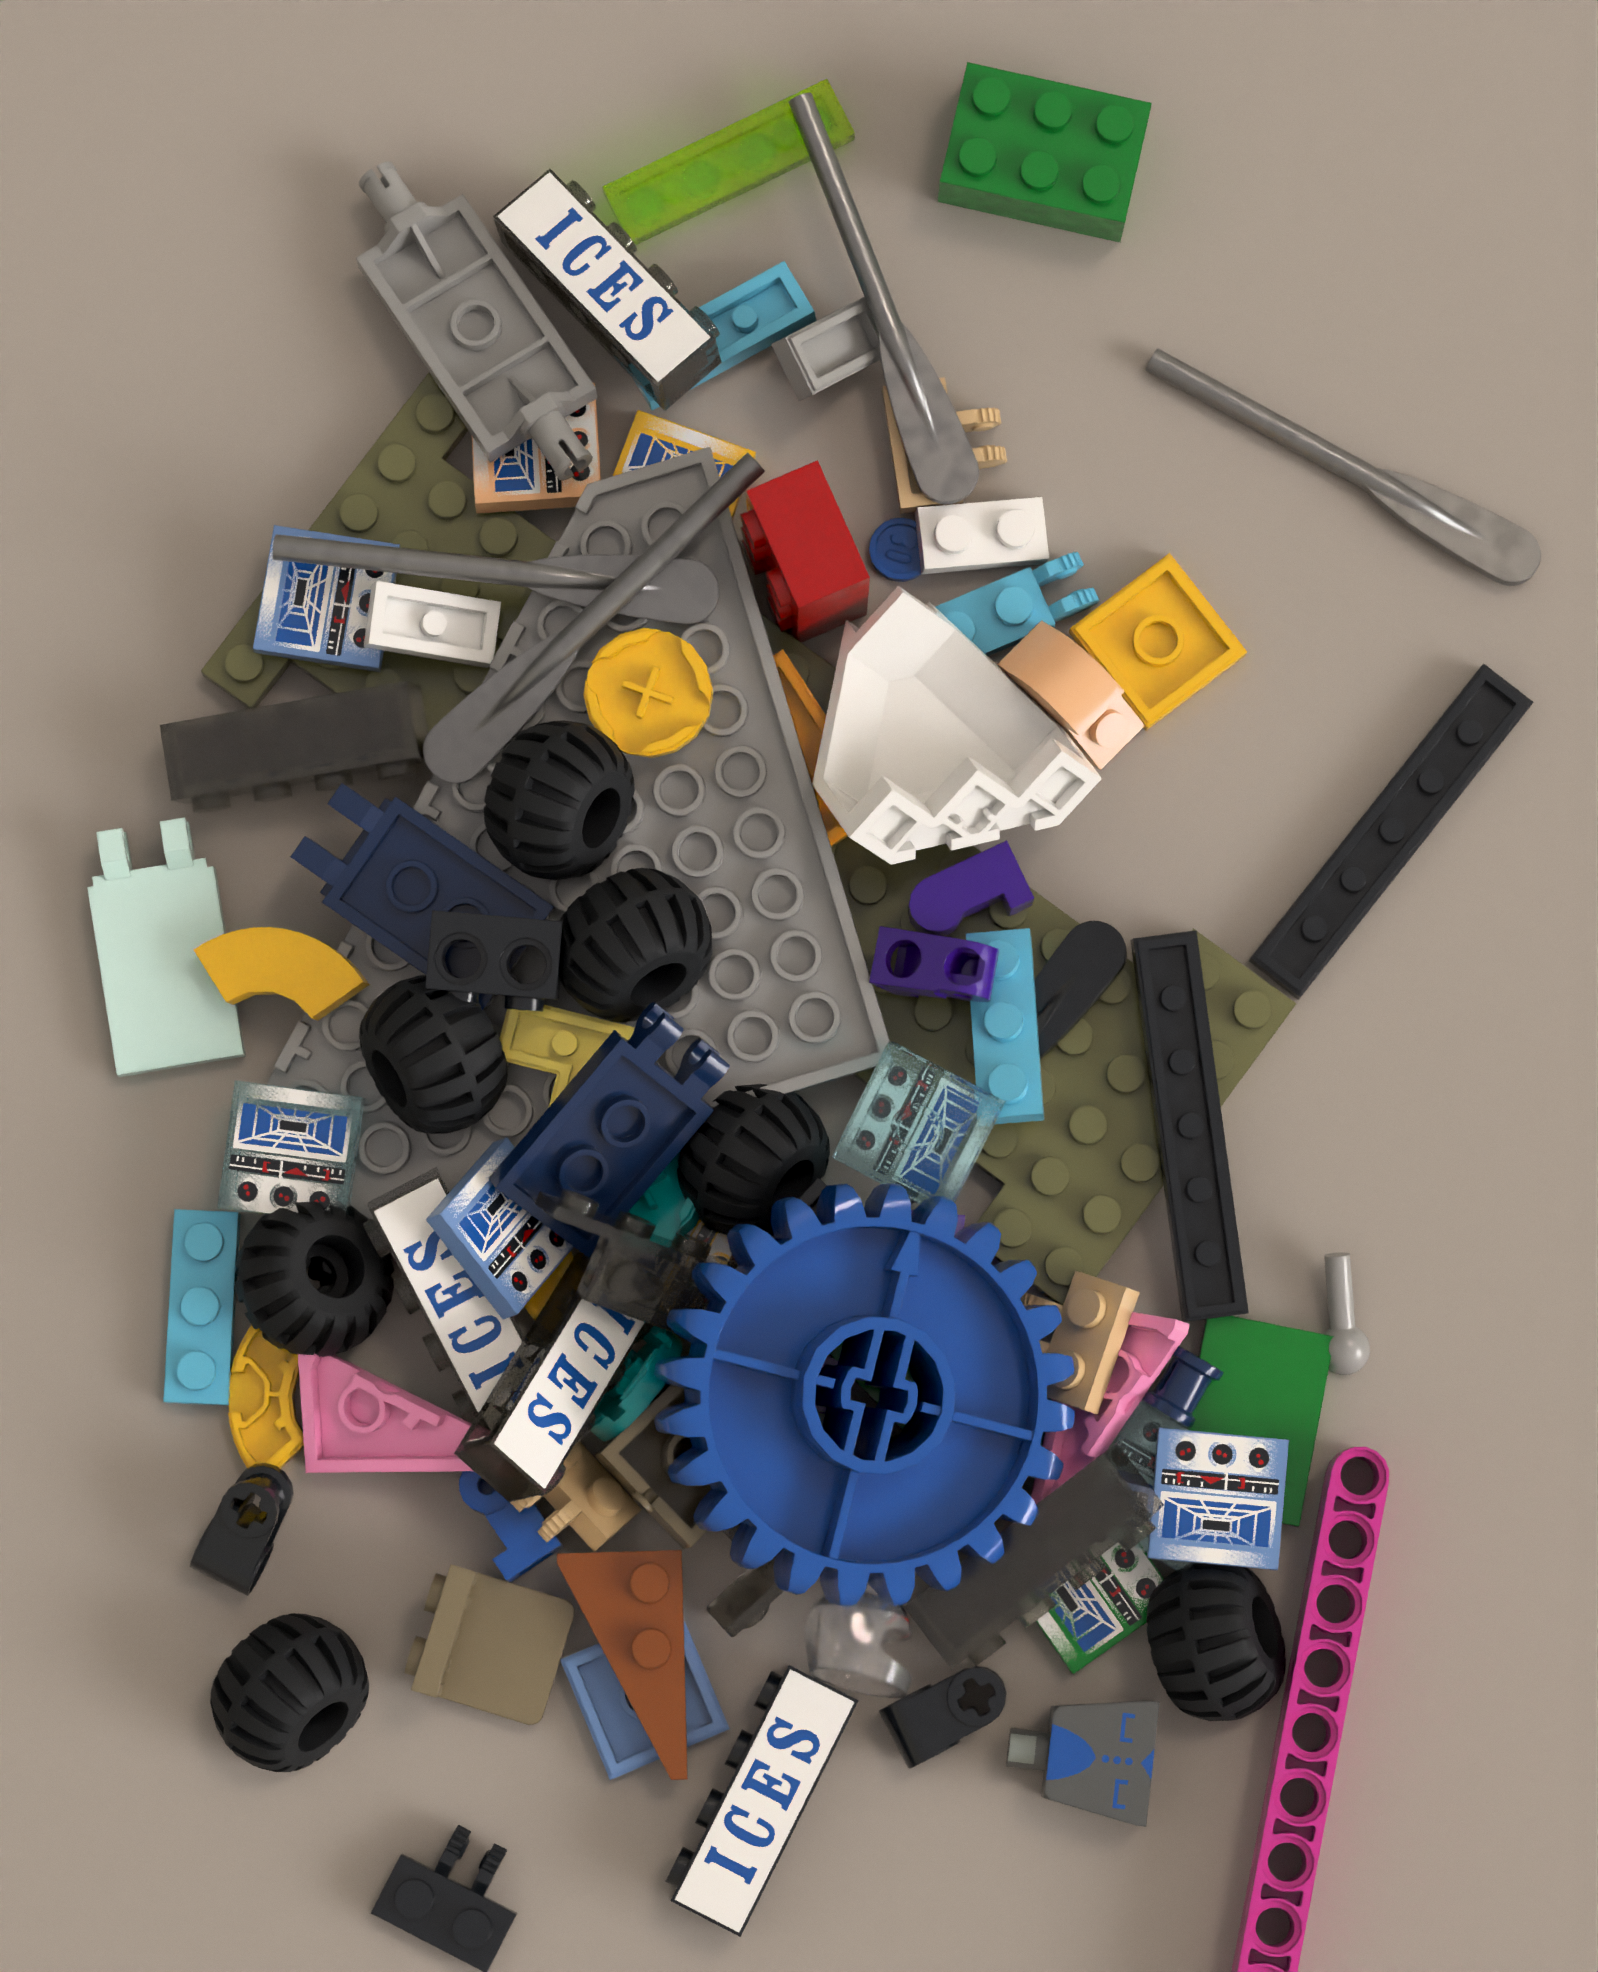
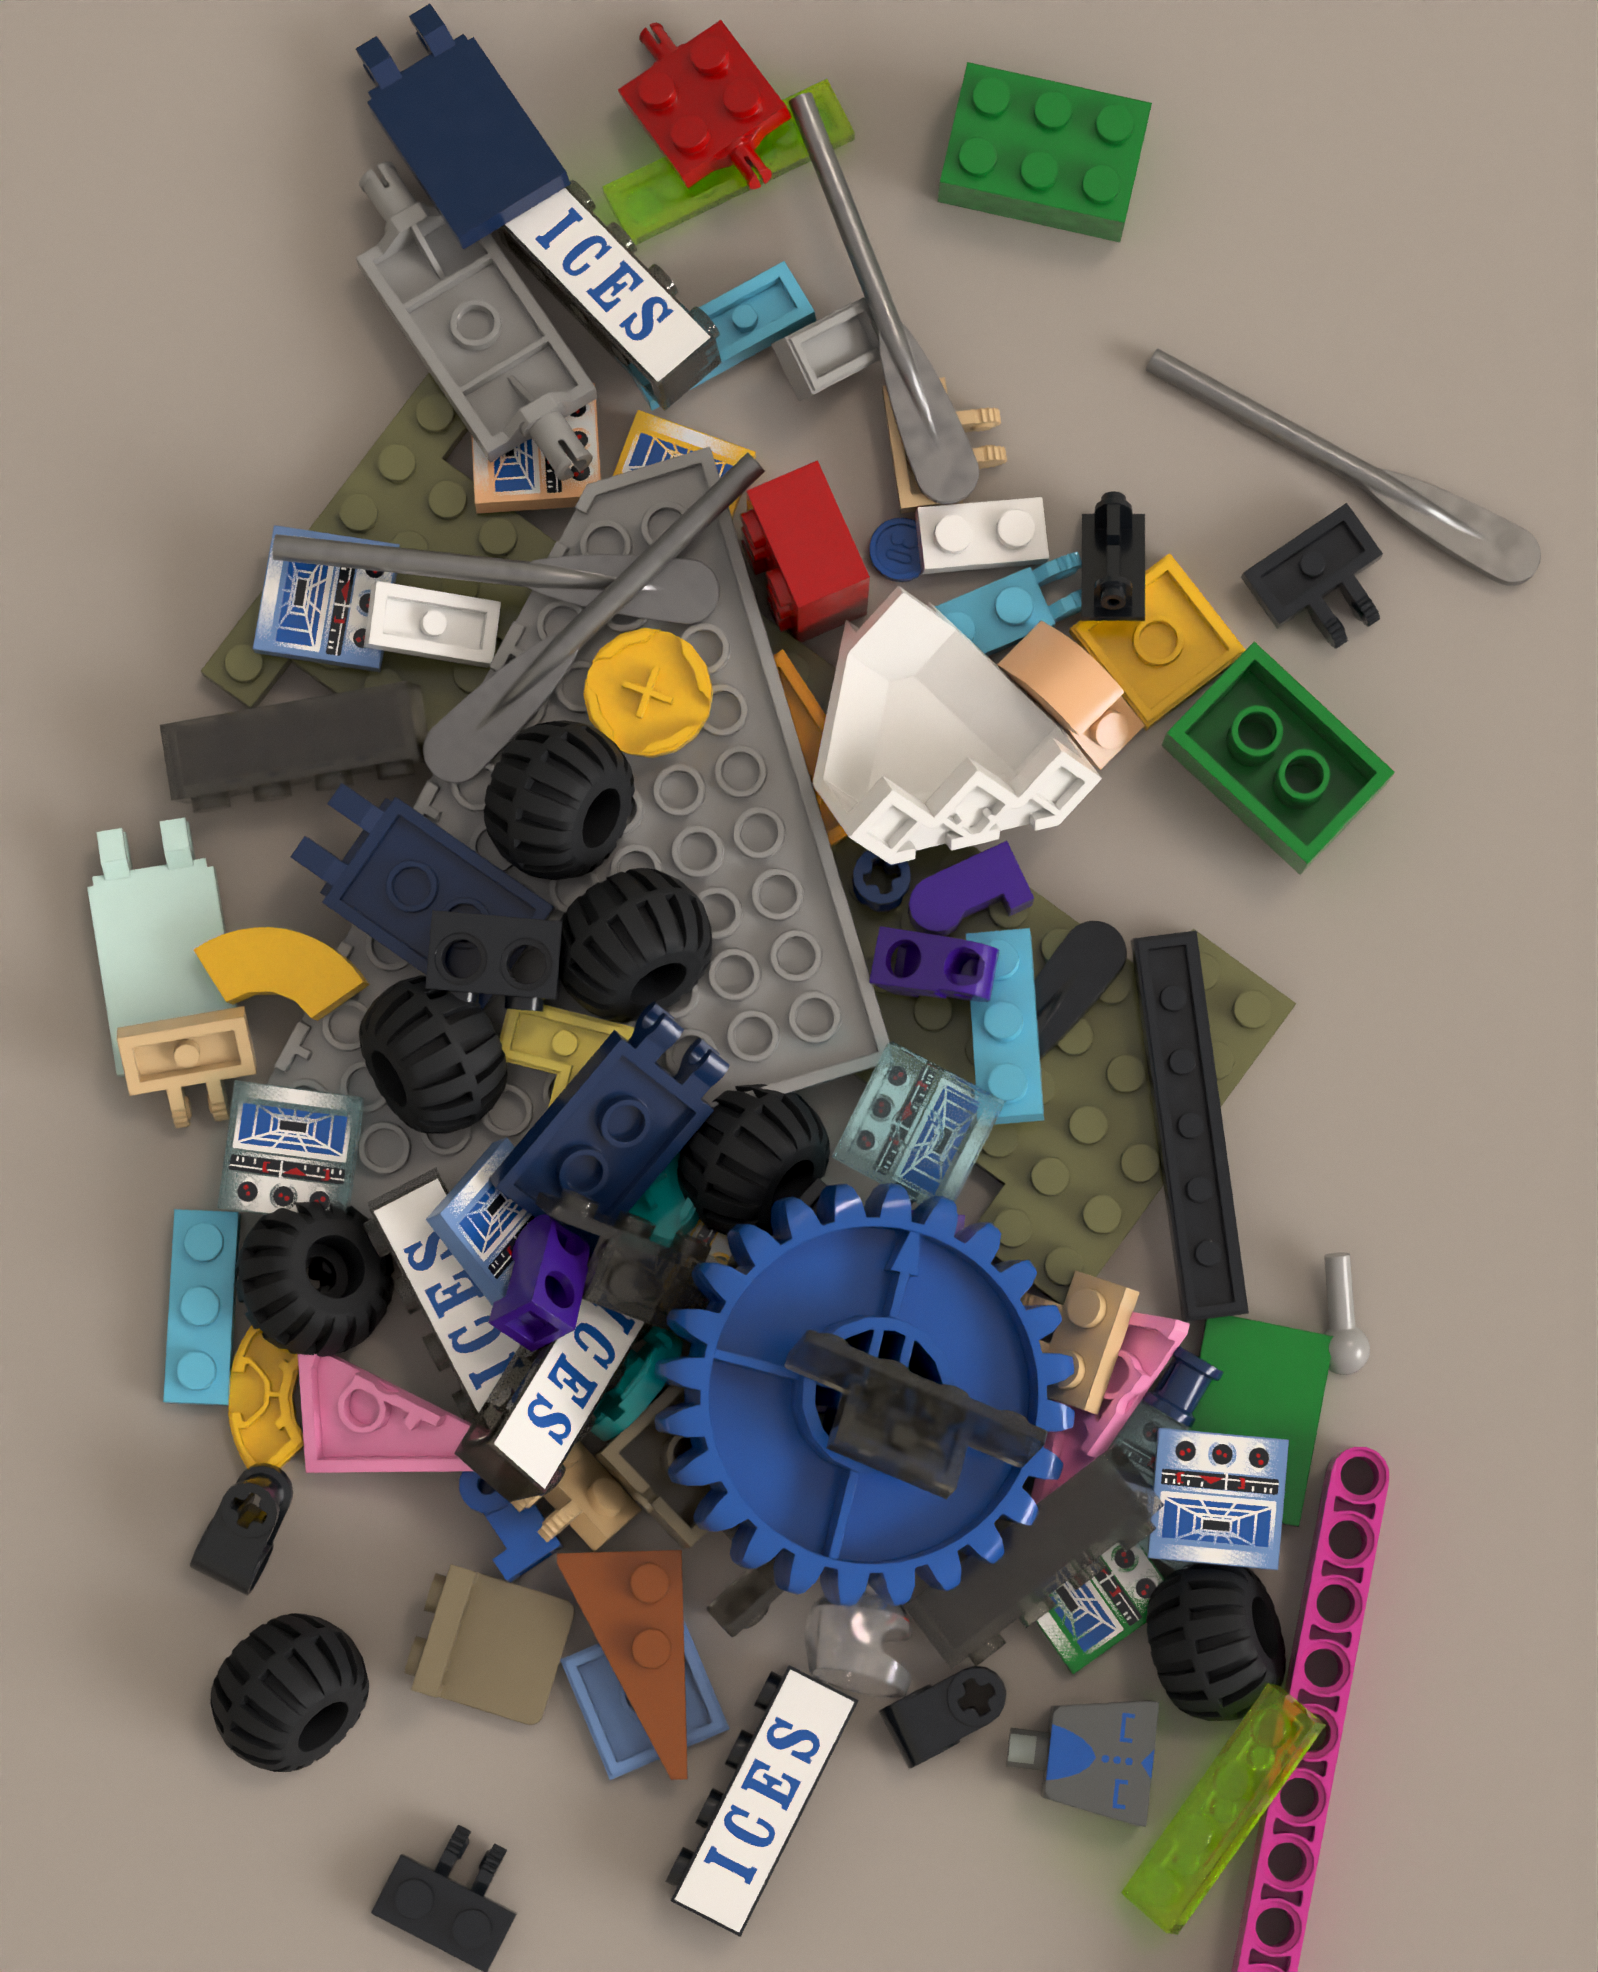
black tile [1249,663,1534,1000] -> none
none -> tan hinge [117,1006,257,1128]
none -> dark blue tile [356,4,571,250]
none -> dark purple leg [488,1214,590,1352]
none -> red plate [618,20,792,189]
none -> clear smoke bracket [784,1330,1048,1499]
none -> dark blue bush [852,850,911,912]
none -> black hinge [1081,491,1145,621]
none -> clear neon green plate [1121,1683,1326,1935]
none -> green brick [1161,641,1395,875]
none -> black hinge [1241,503,1383,649]

